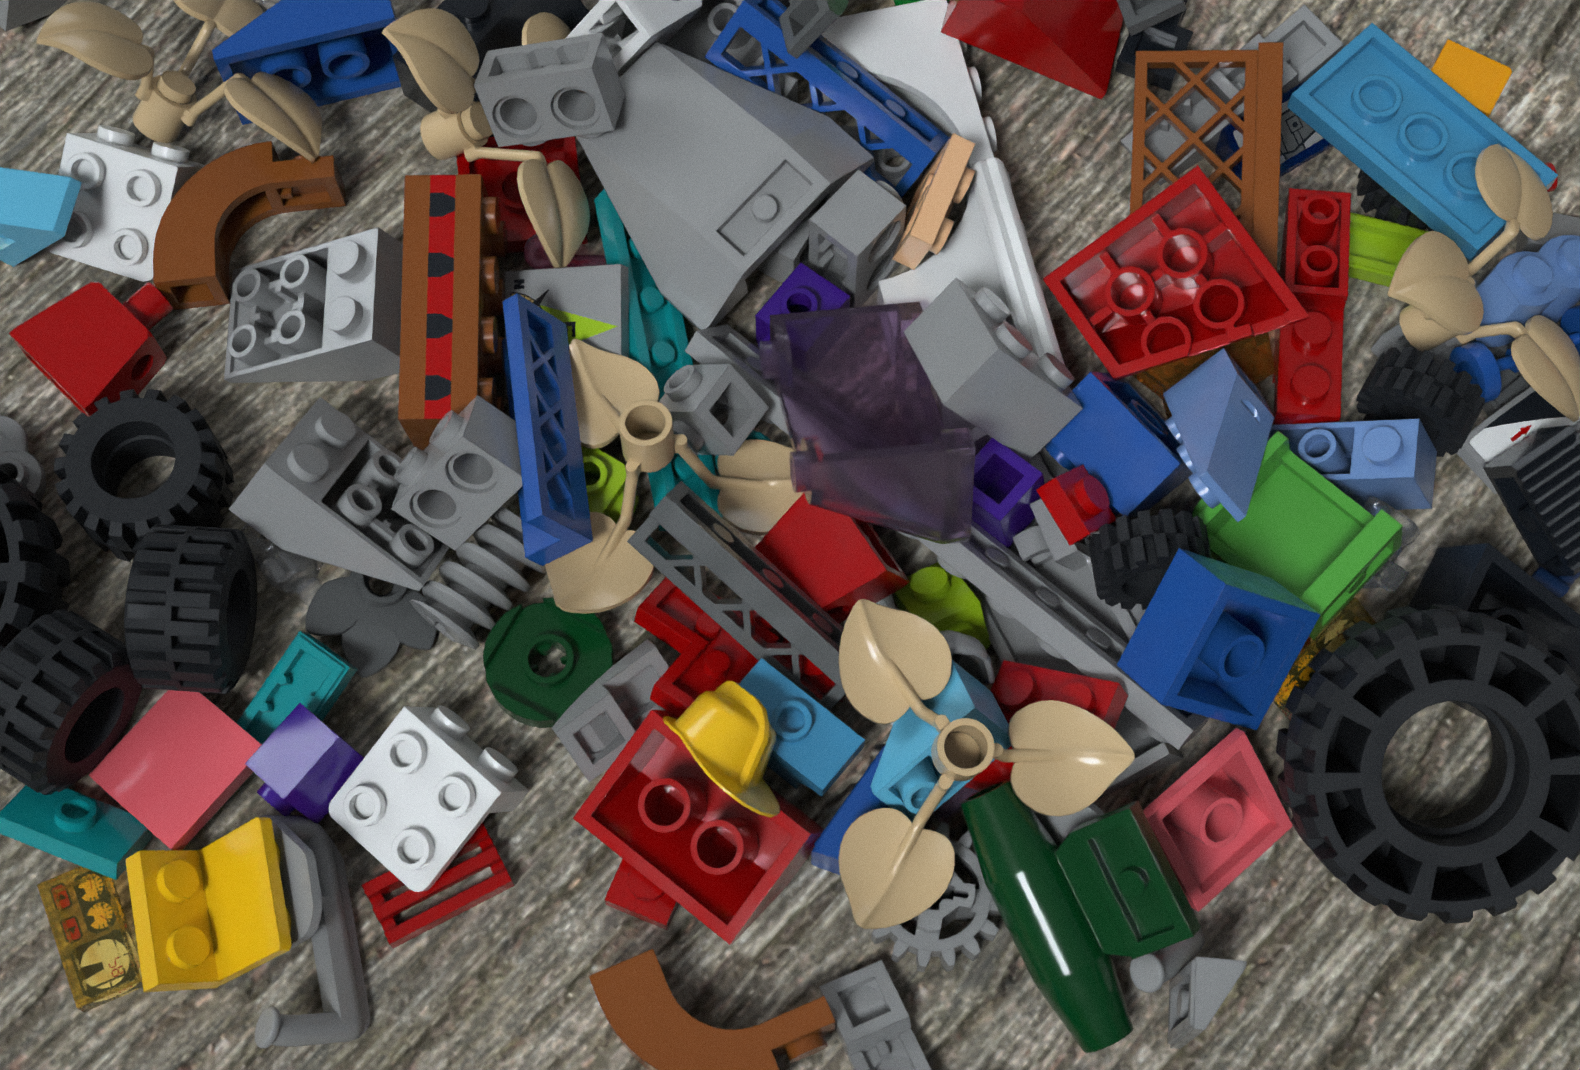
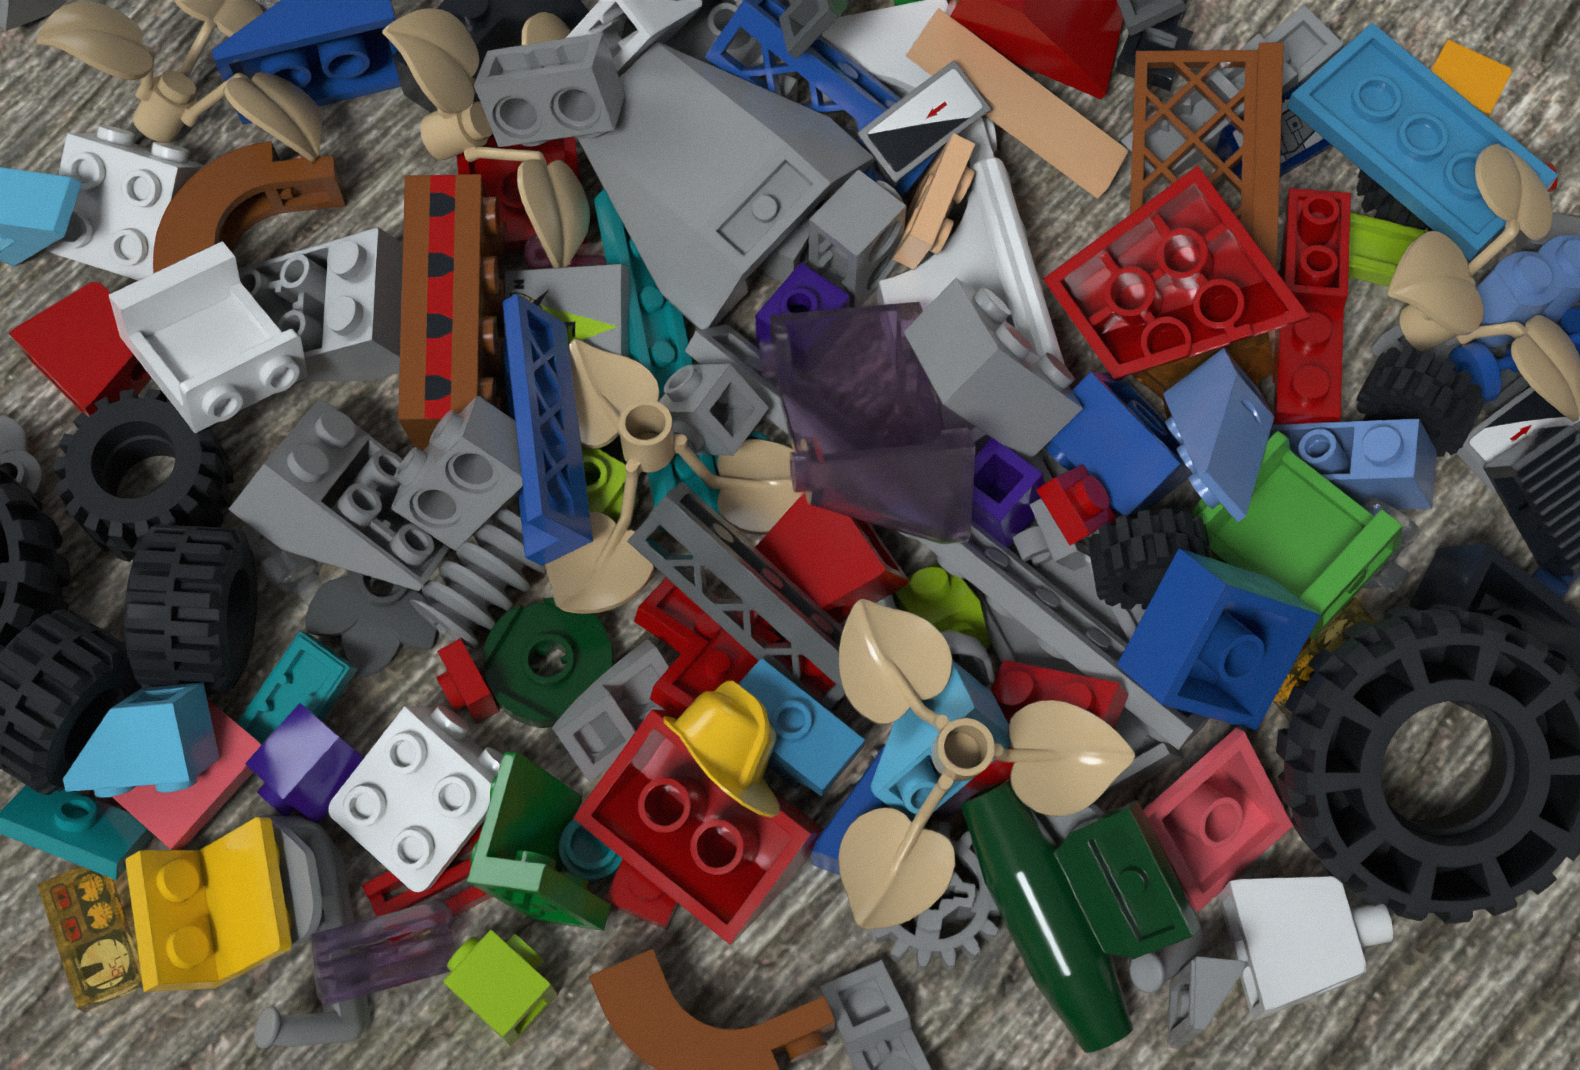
none -> medium azure slope [63,682,220,798]
none -> white panel [109,241,308,433]
none -> clear purple tile [311,900,454,1006]
none -> red plate [436,638,499,724]
none -> lime brick [442,929,558,1047]
none -> green bracket [467,752,611,931]
none -> teal plate [559,820,623,881]
none -> slope [857,60,991,184]
none -> light nougat tile [905,8,1129,199]
none -> white torso [1218,876,1393,1021]

